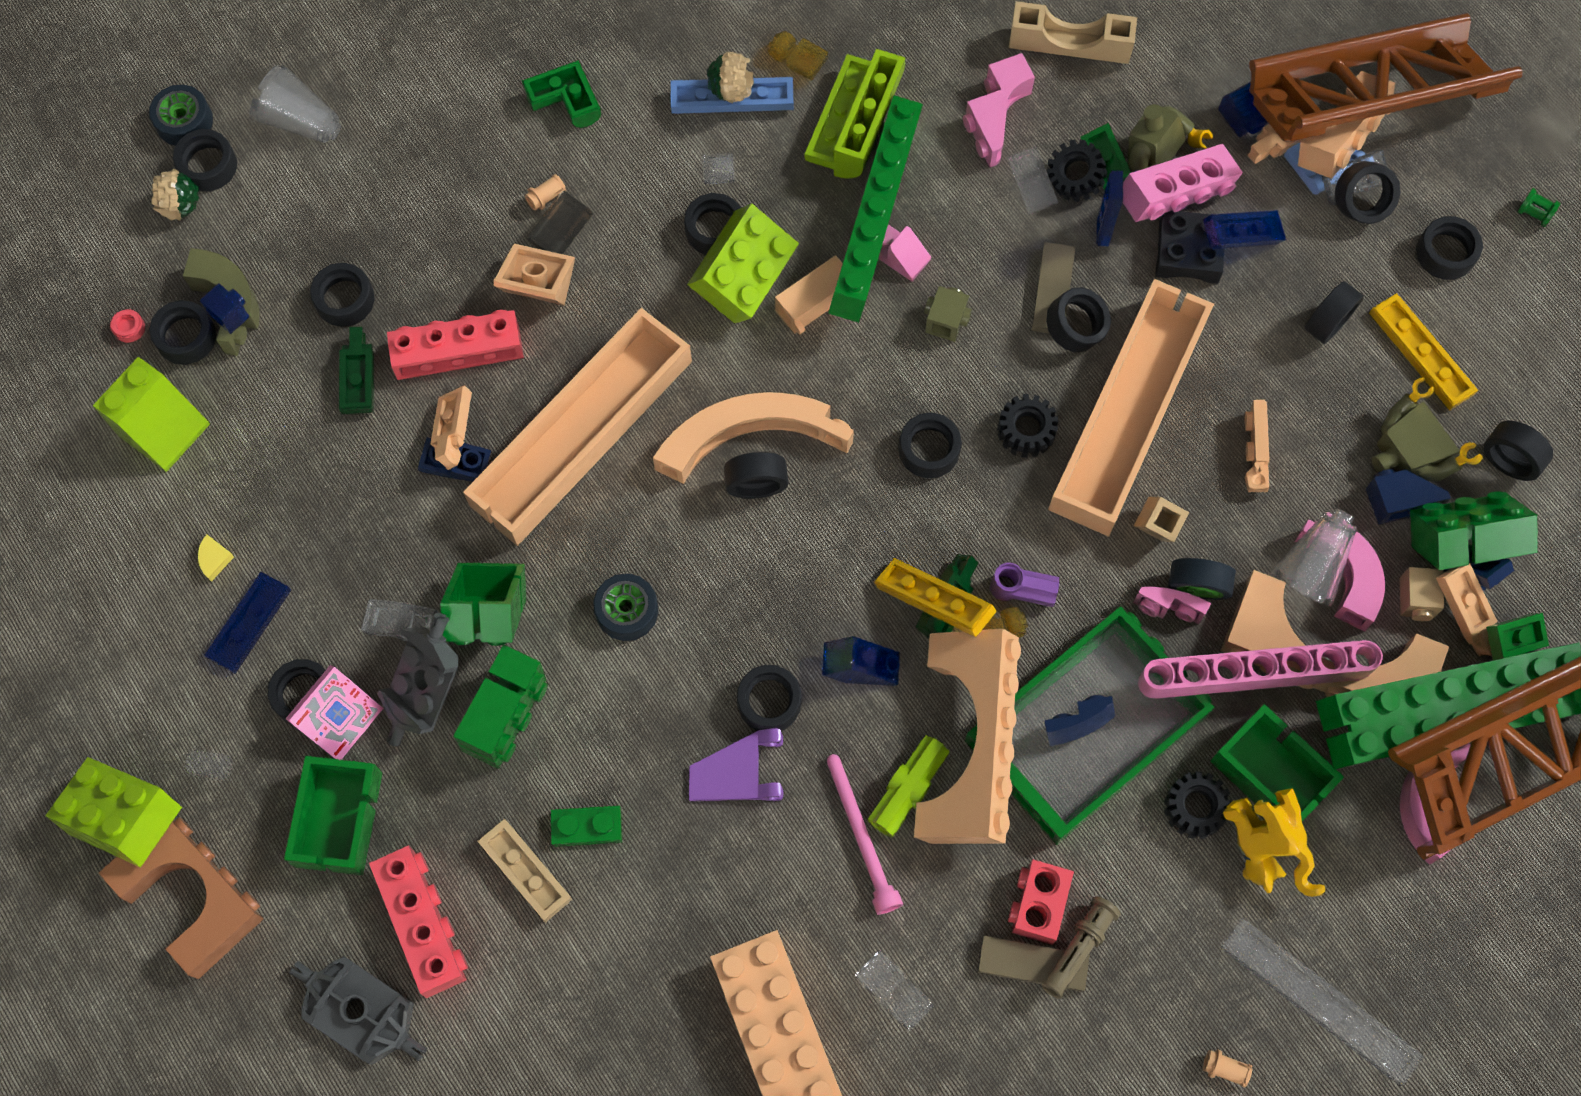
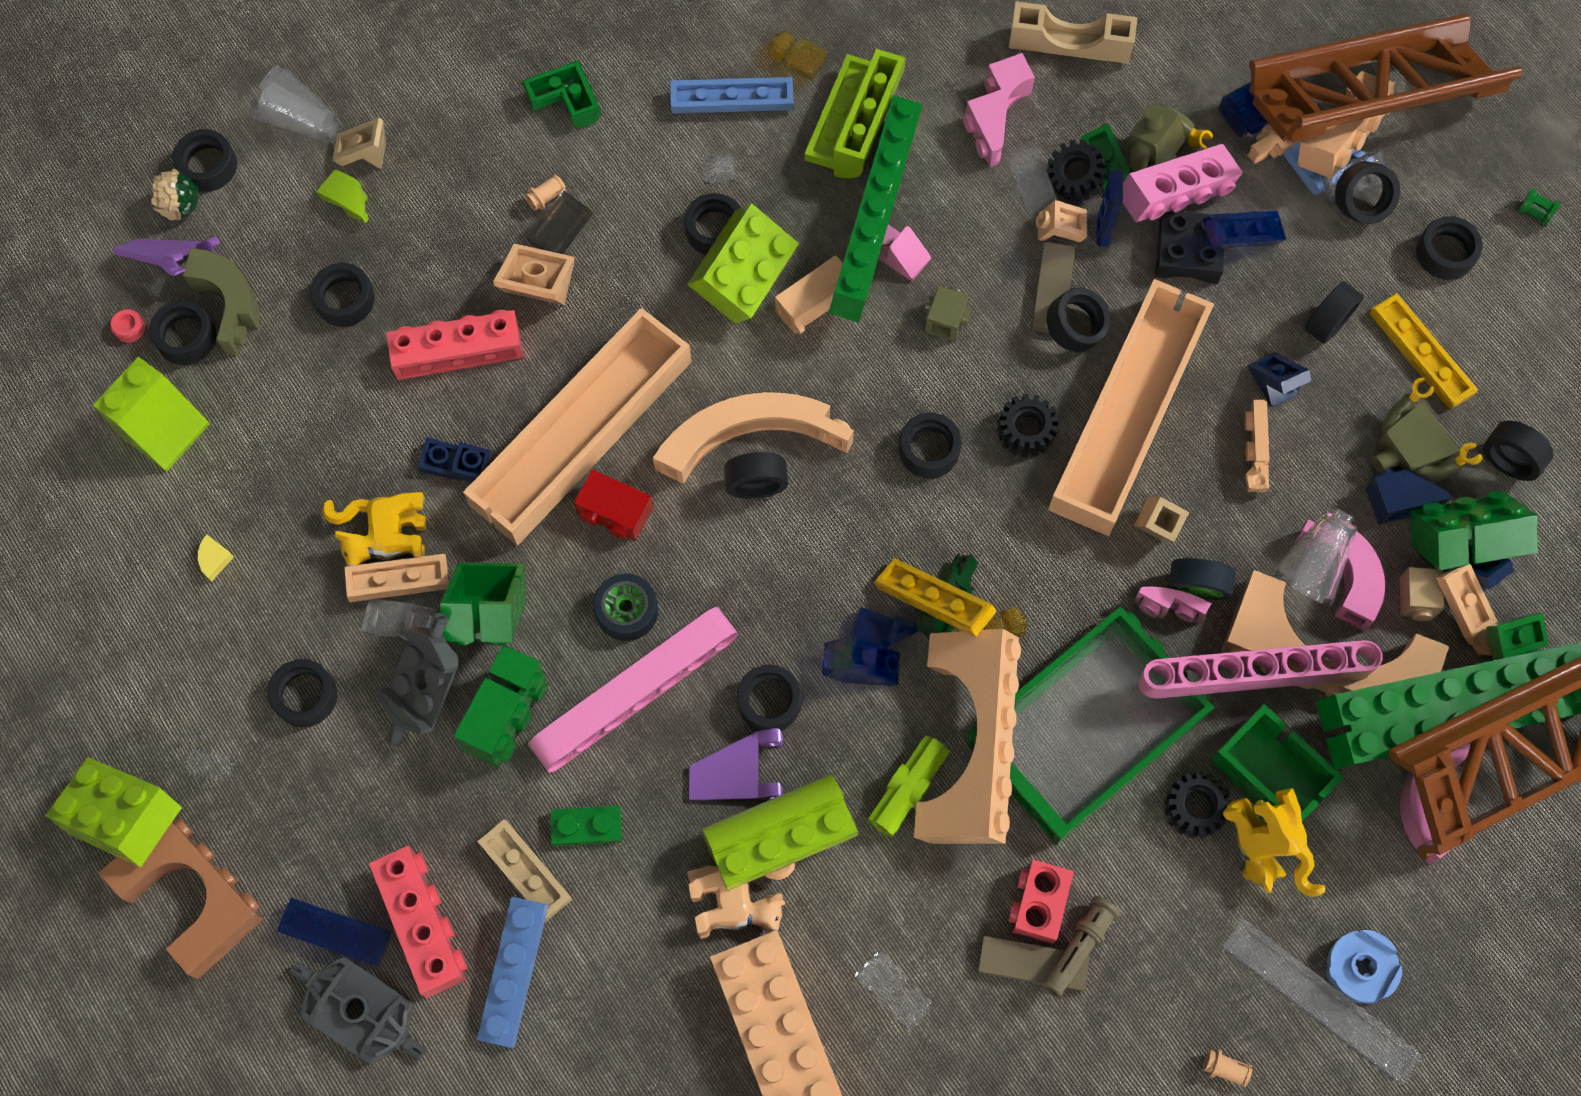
wheel [149,84,213,146] -> none
clear blue plate [200,283,249,334] -> none
clear blue tile [204,572,291,674] -> none
green piece [284,756,383,875] -> none
bright pink tile [286,665,384,760] -> none
dark green hinge [339,327,374,414] -> none
light nougat hinge [430,385,472,470] -> none
tan piece [706,52,754,103] -> none
bright pink piece [827,754,903,915] -> none
medium lavender piece [990,563,1059,607] -> none
dark blue slope [1045,695,1115,746] -> none
none -> medium lavender flag [113,237,221,276]
none -> clear blue plate [277,898,392,967]
none -> lime slope [316,169,369,223]
none -> yellow animal [322,492,426,566]
none -> tan slope [332,117,386,169]
none -> light nougat plate [344,554,449,602]
none -> medium blue plate [477,897,549,1048]
none -> bright pink beam [528,607,739,773]
none -> red brick [574,469,653,541]
none -> light nougat animal [687,863,795,940]
none -> lime brick [701,774,858,891]
none -> clear blue slope [848,607,919,651]
none -> light nougat bracket [1036,200,1087,243]
none -> dark blue slope [1248,352,1312,406]
none -> light blue plate [1326,930,1402,1004]

